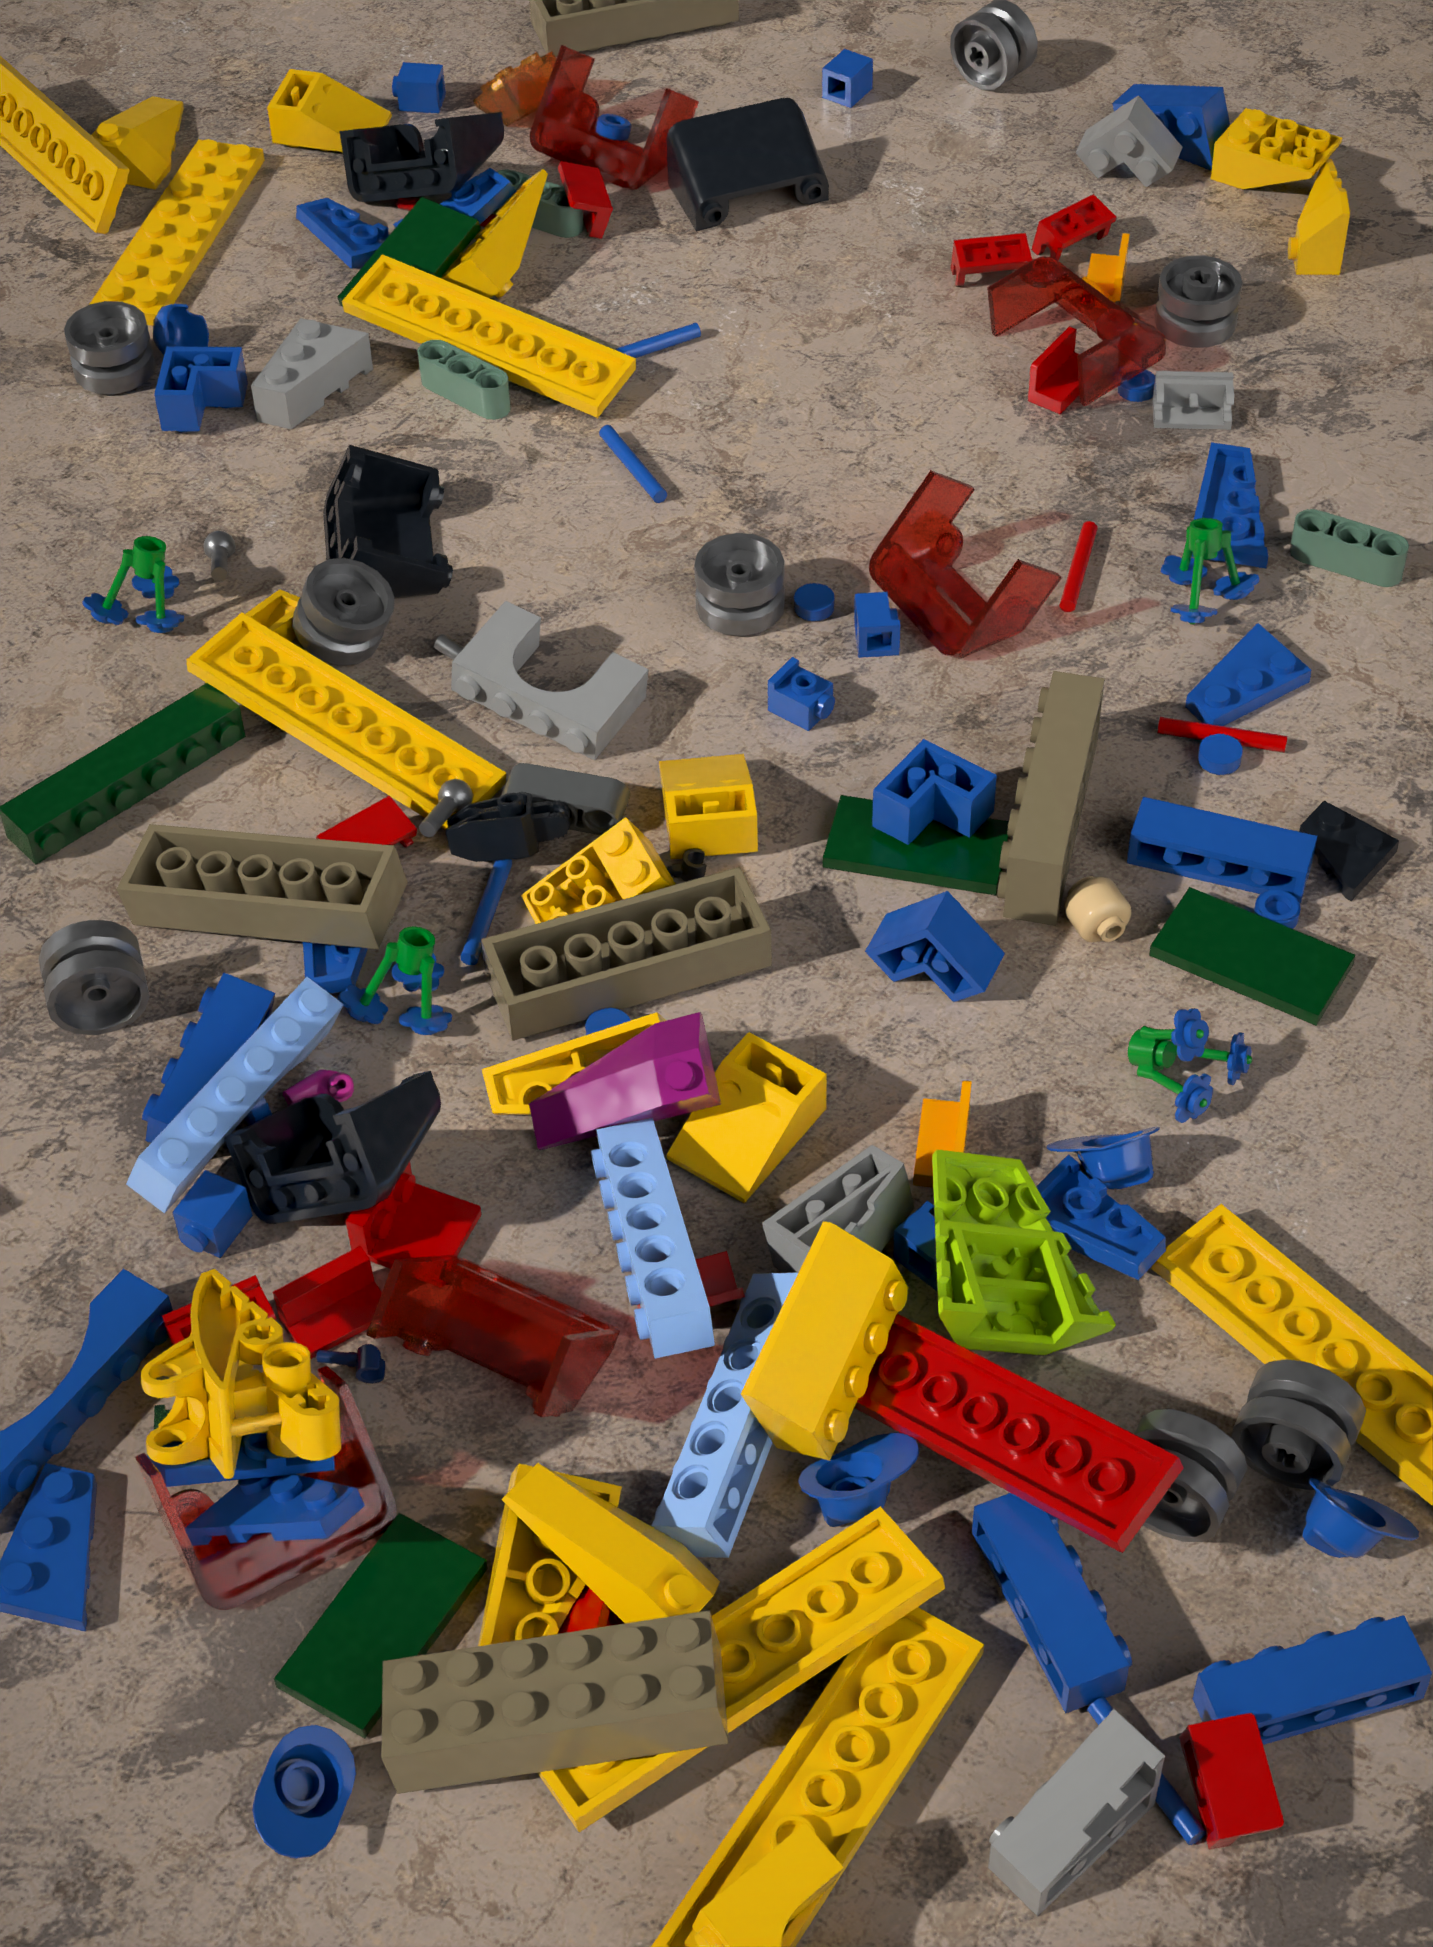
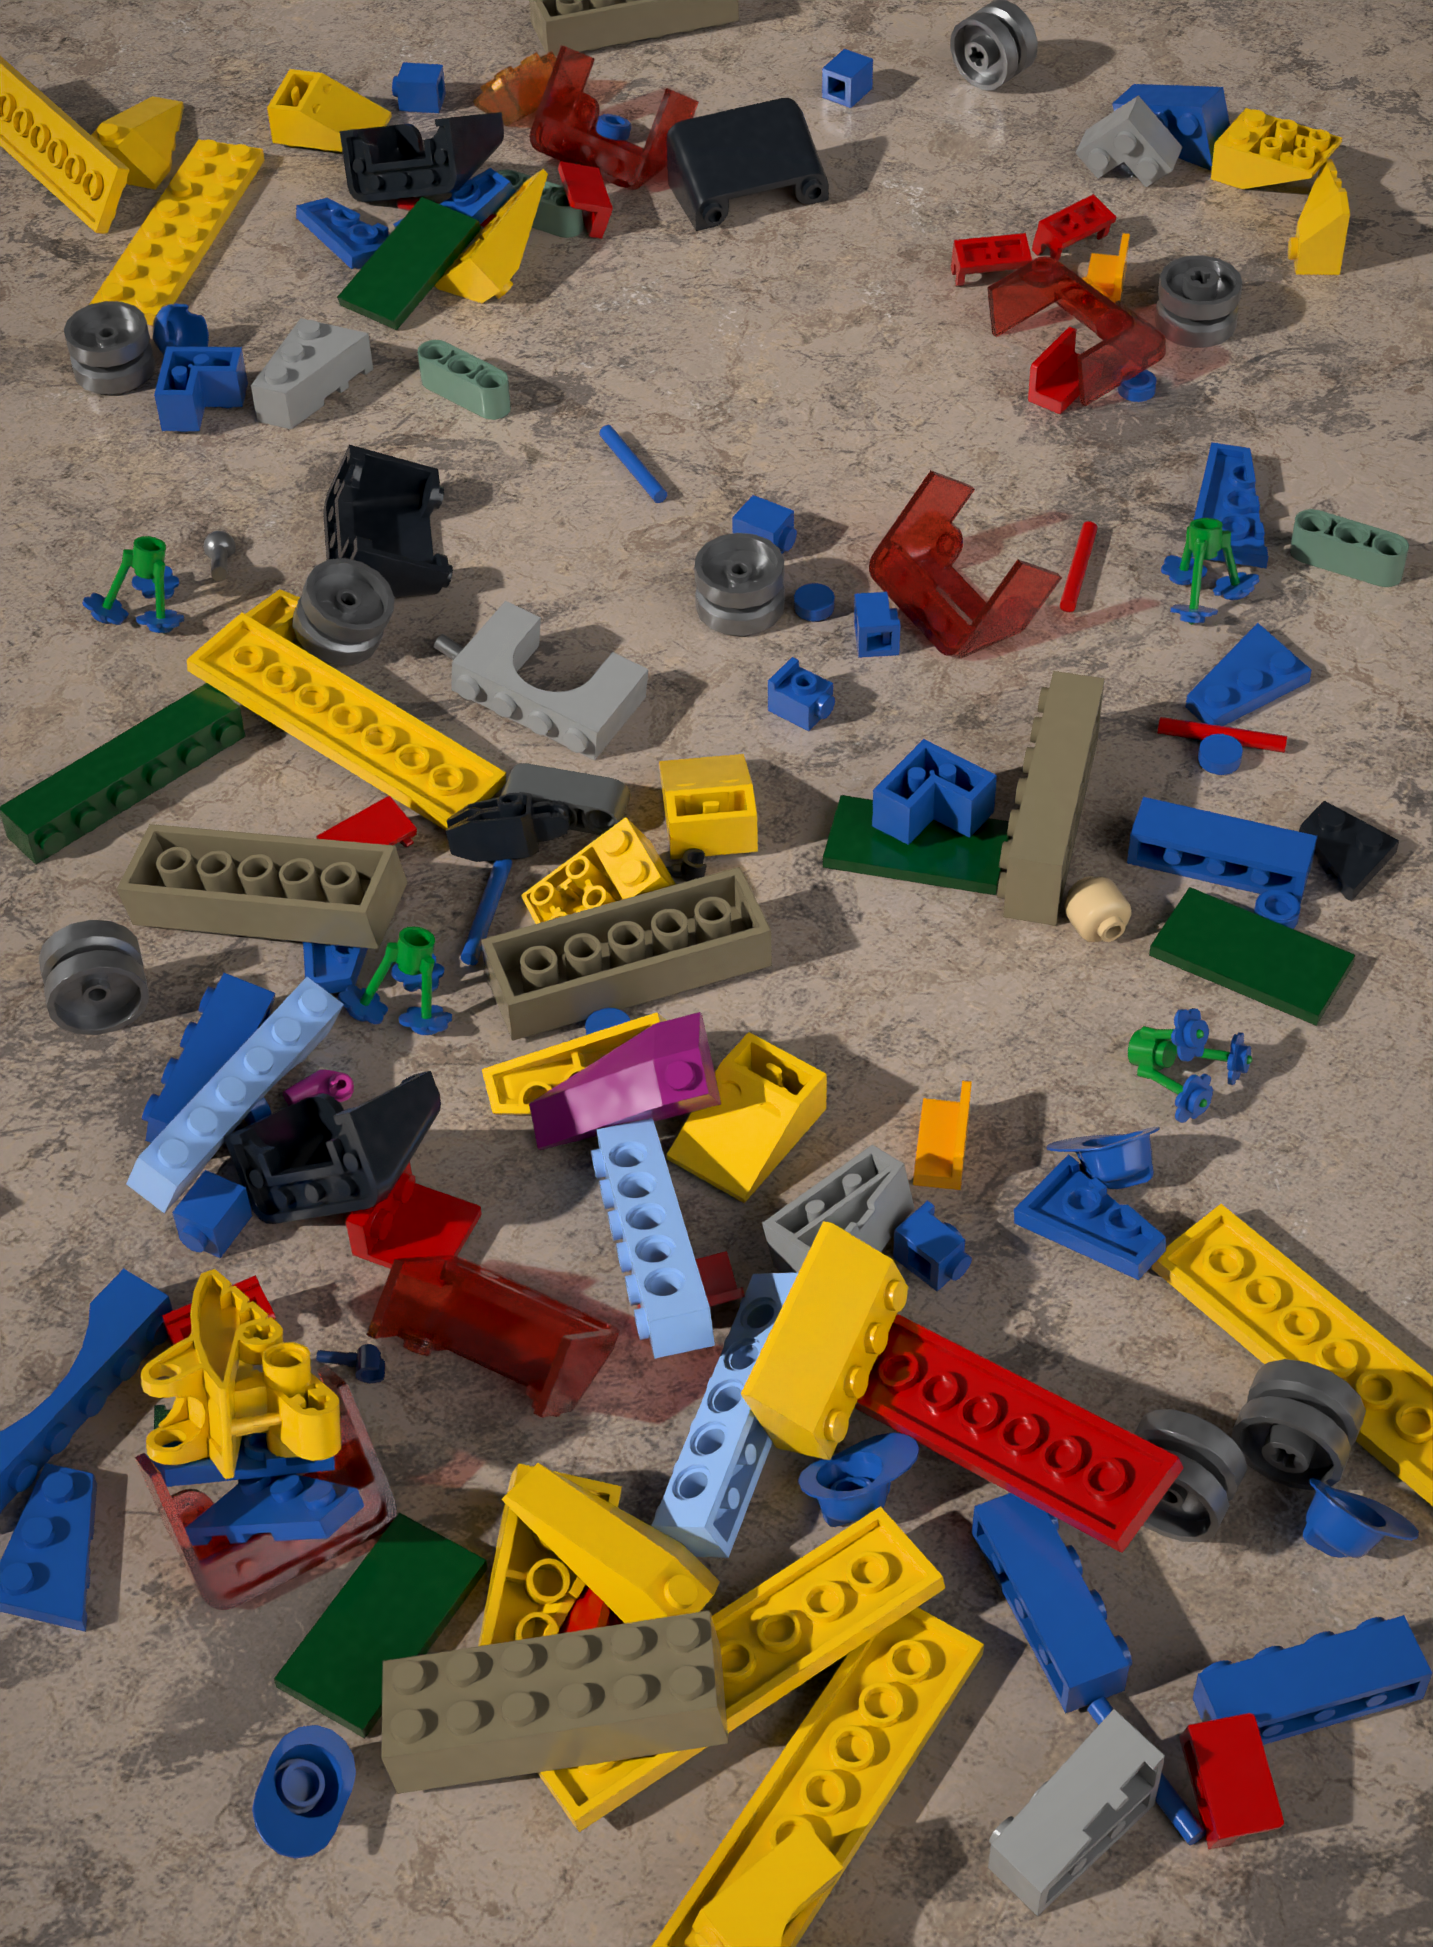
red panel [273,1245,393,1359] -> none
yellow plate [342,254,636,418] -> none
flat silver bar [419,779,473,837] -> none
blue bar [614,323,701,358] -> none
blue brick [865,891,1005,1002] -> none
lime wedge [932,1150,1116,1356] -> none
light grey hinge [1152,371,1234,430] -> none
none -> blue brick [732,495,797,554]

